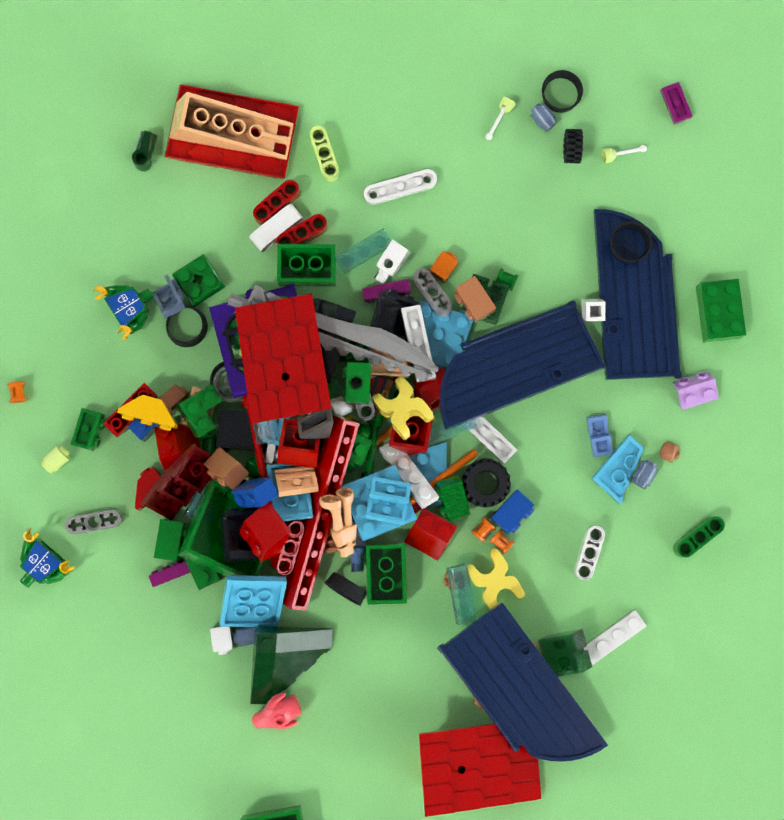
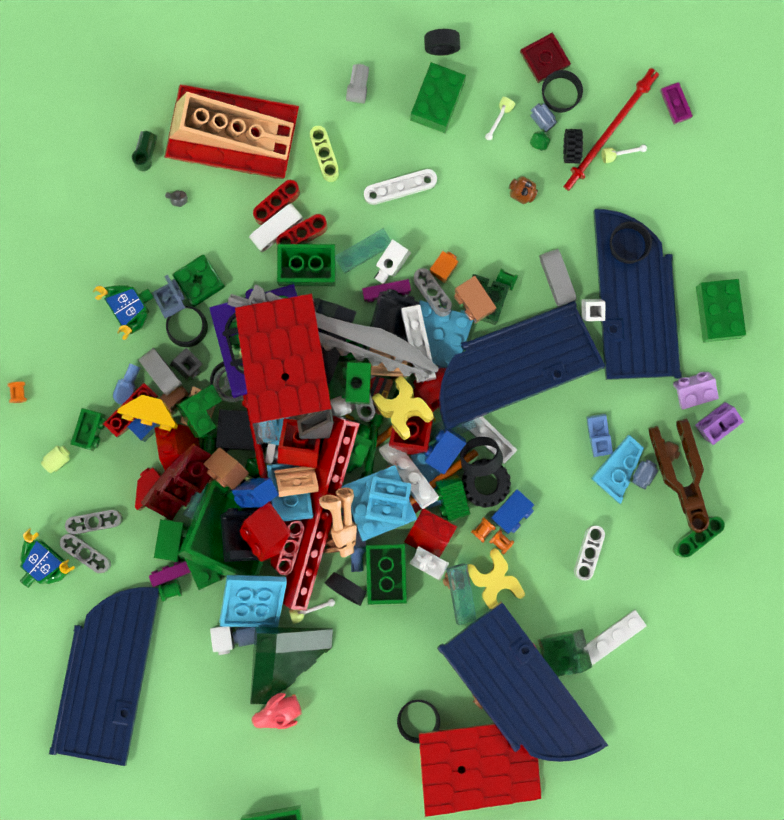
none -> dark blue door [49,587,160,766]
none -> light grey beam [60,534,111,573]
none -> medium blue arm [113,363,141,405]
none -> light grey beam [138,348,182,396]
none -> green bush [158,579,182,602]
none -> dark grey piece [165,190,188,207]
none -> dark grey brick [170,348,202,380]
none -> hinge [289,599,335,625]
none -> light grey piece [346,64,369,104]
none -> black tyre [397,700,440,744]
none -> white hips [409,546,449,580]
none -> green brick [410,62,466,133]
none -> black tyre [424,28,460,56]
none -> blue brick [424,429,466,474]
none -> black tyre [460,437,503,477]
none -> dark orange head [509,176,538,204]
none -> dark red tile [520,32,571,83]
none -> green piece [530,131,550,151]
none -> light grey beam [539,249,576,306]
none -> red bar [563,68,659,191]
none -> reddish brown piece [649,418,709,533]
none -> medium lavender brick [695,402,744,445]

